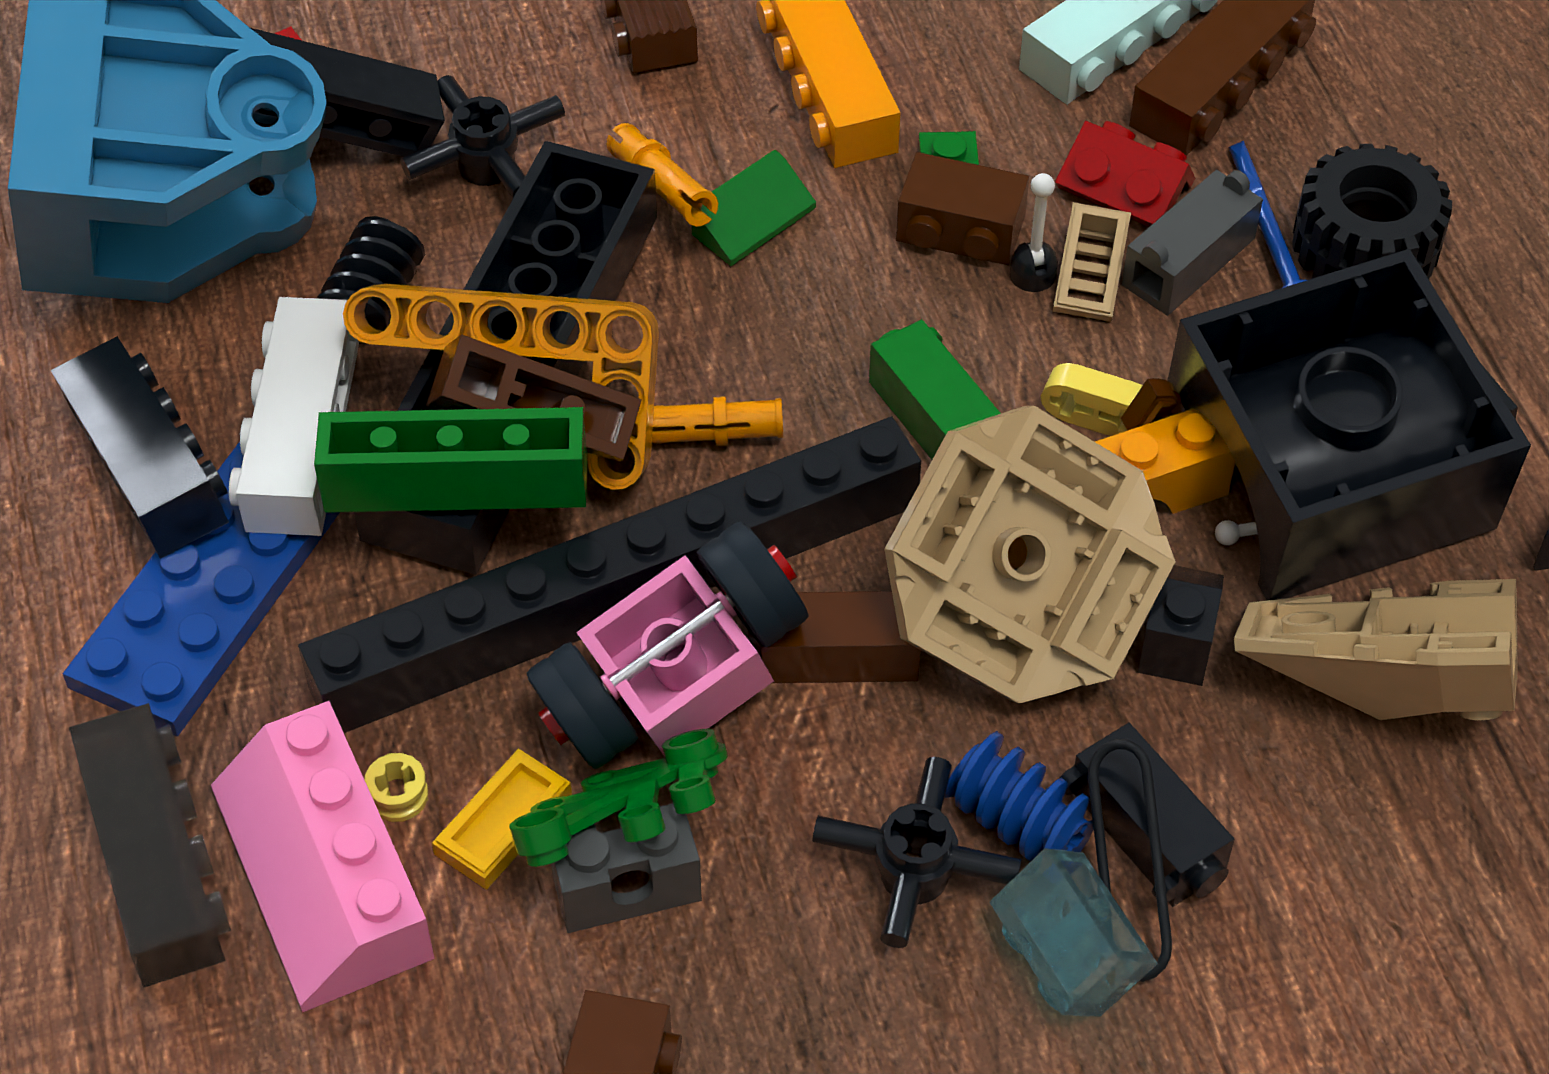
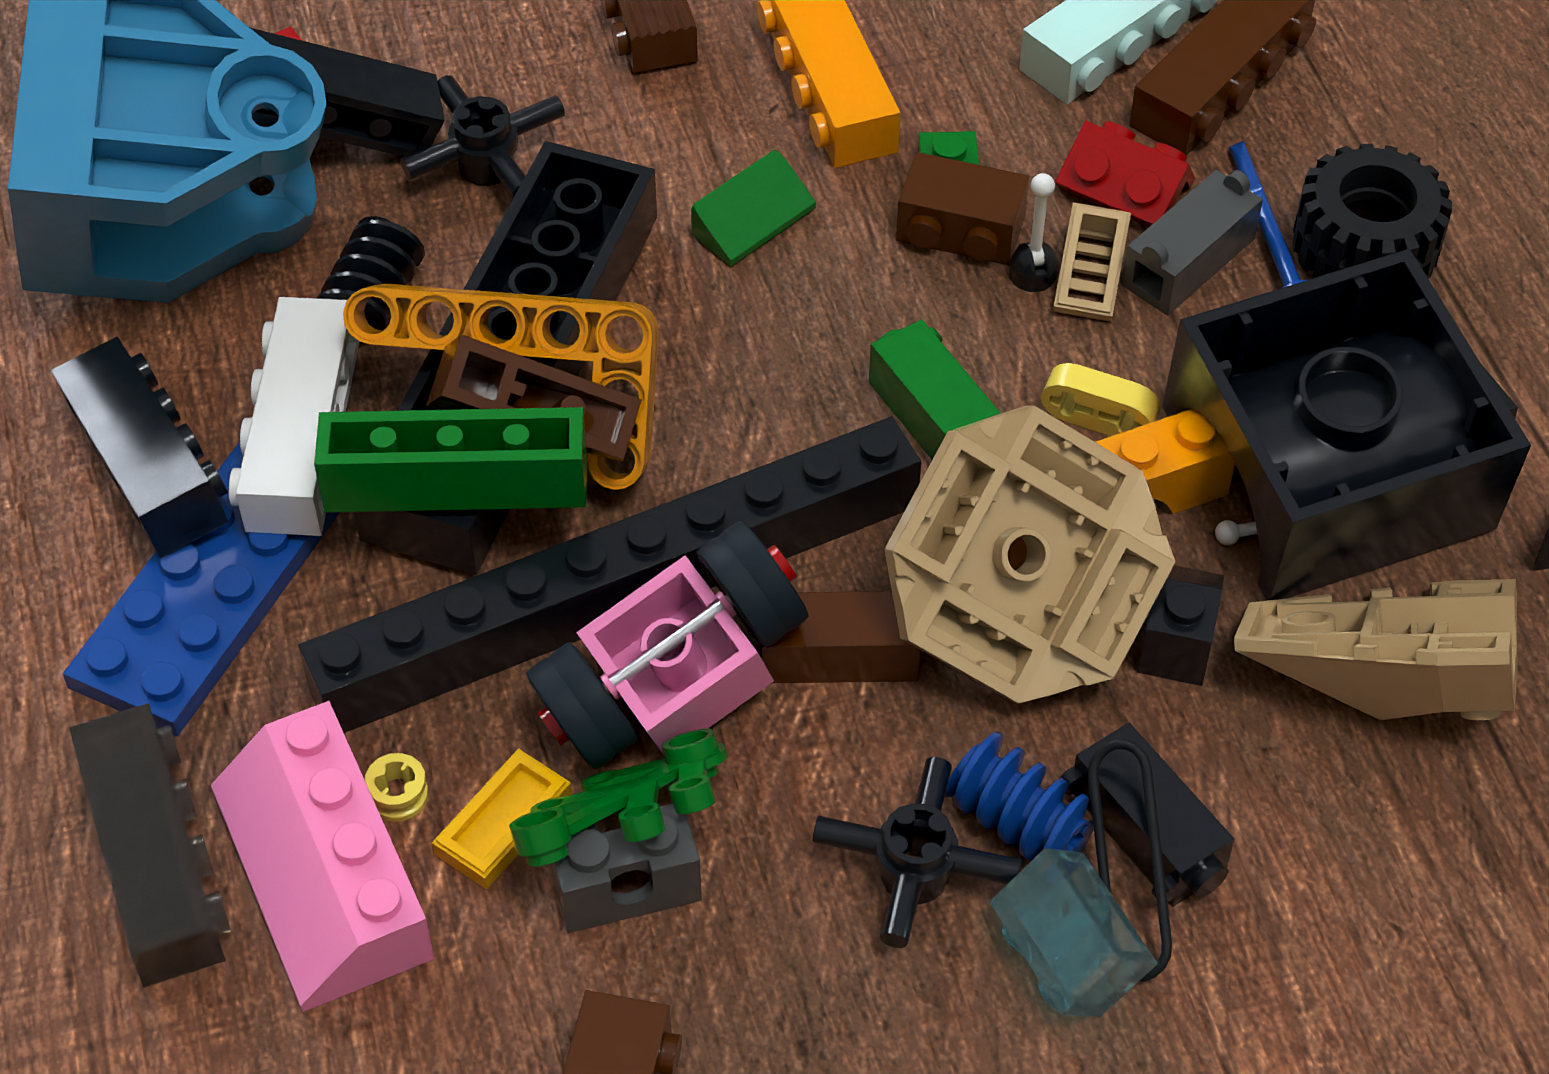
light orange pin [606,123,719,227] -> none
light orange pin [652,396,784,446] -> none
reddish brown tile [1120,378,1186,431] -> none

